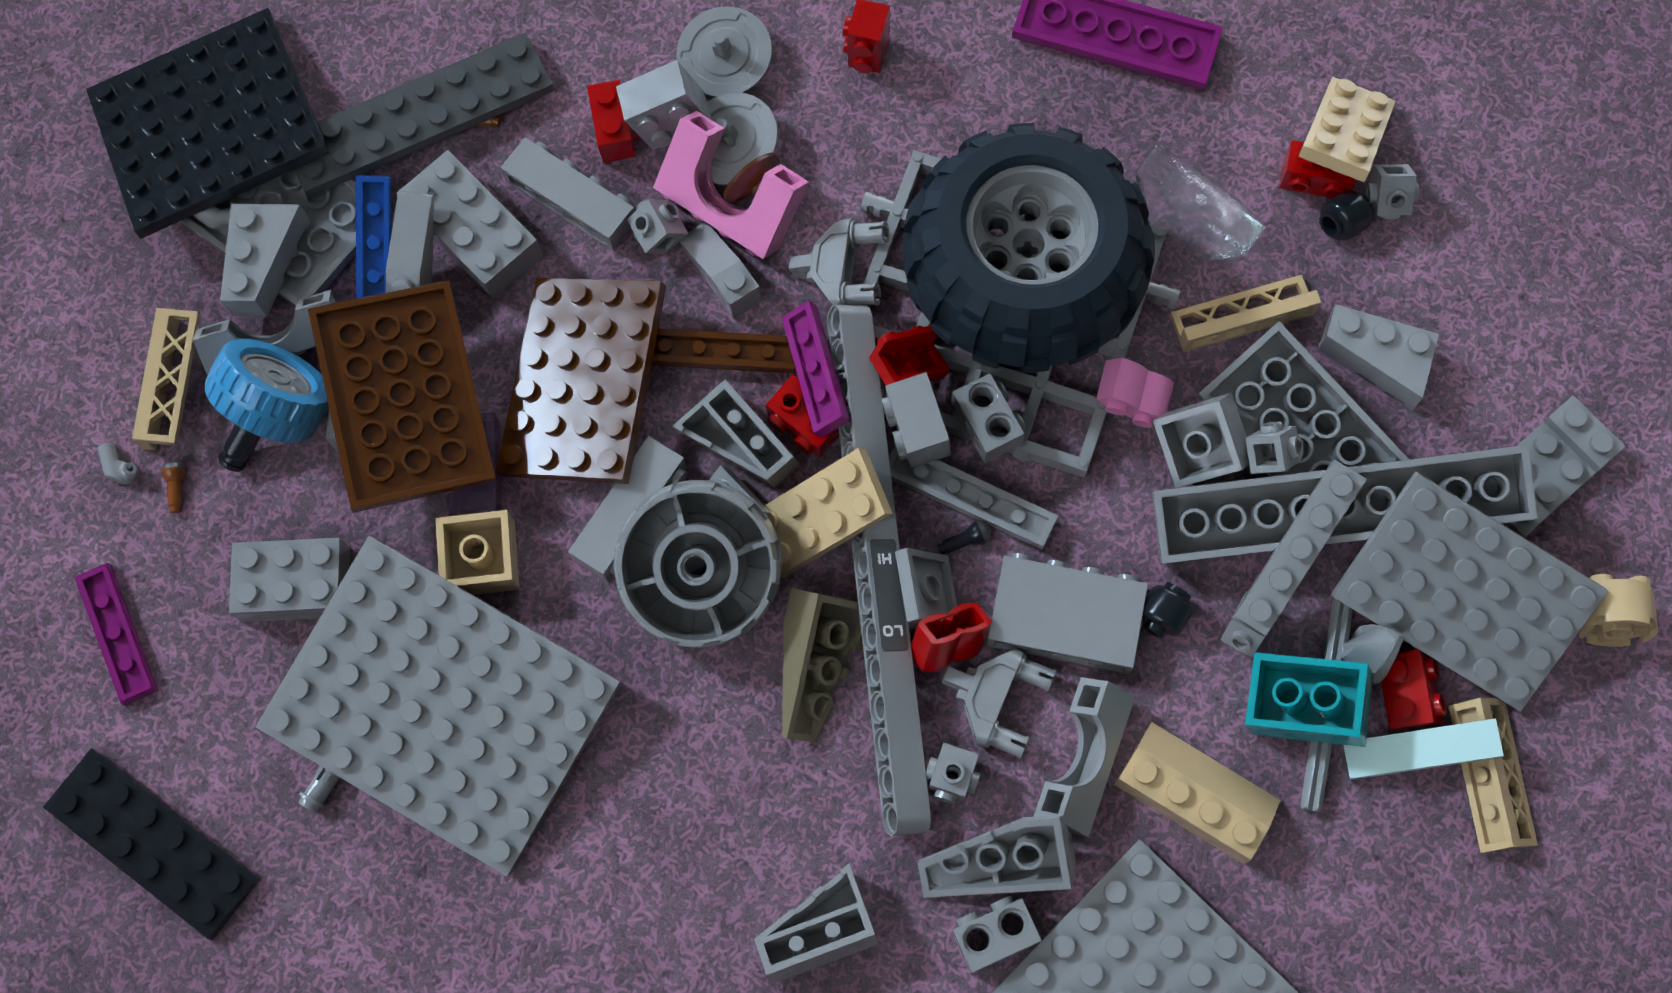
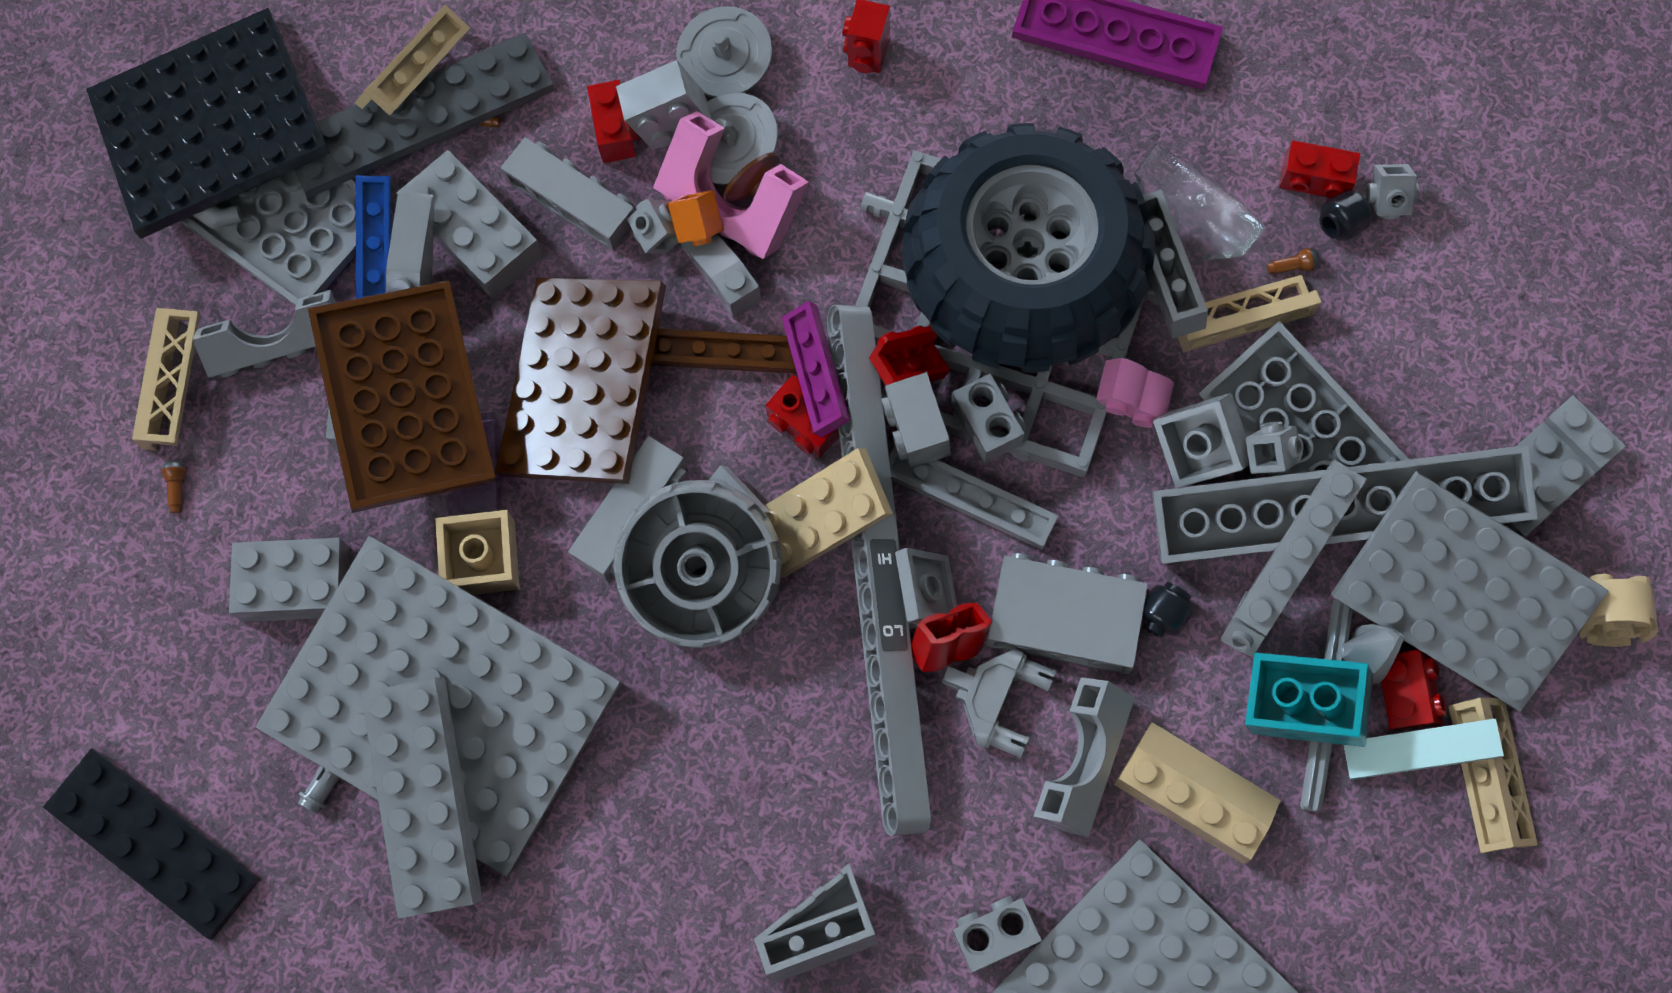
magenta tile [74,562,159,706] -> none
light grey arm [97,443,139,485] -> none
dark azure wheel [204,339,329,472] -> none
light grey wedge [220,204,311,316] -> none
light grey wedge [672,379,801,488] -> none
dark tan wedge [782,588,863,743] -> none
light grey connector [789,219,889,305] -> none
light grey wedge [917,815,1077,898] -> none
light grey brick [925,742,981,804] -> none
black piece [938,521,991,554] -> none
tan plate [1298,76,1396,182] -> none
light grey wedge [1318,304,1439,411] -> none
none -> tan fence [354,4,470,116]
none -> light grey brick [361,678,483,919]
none -> orange brick [668,190,724,246]
none -> light grey brick [1143,189,1208,339]
none -> dark orange piece [1267,247,1320,274]

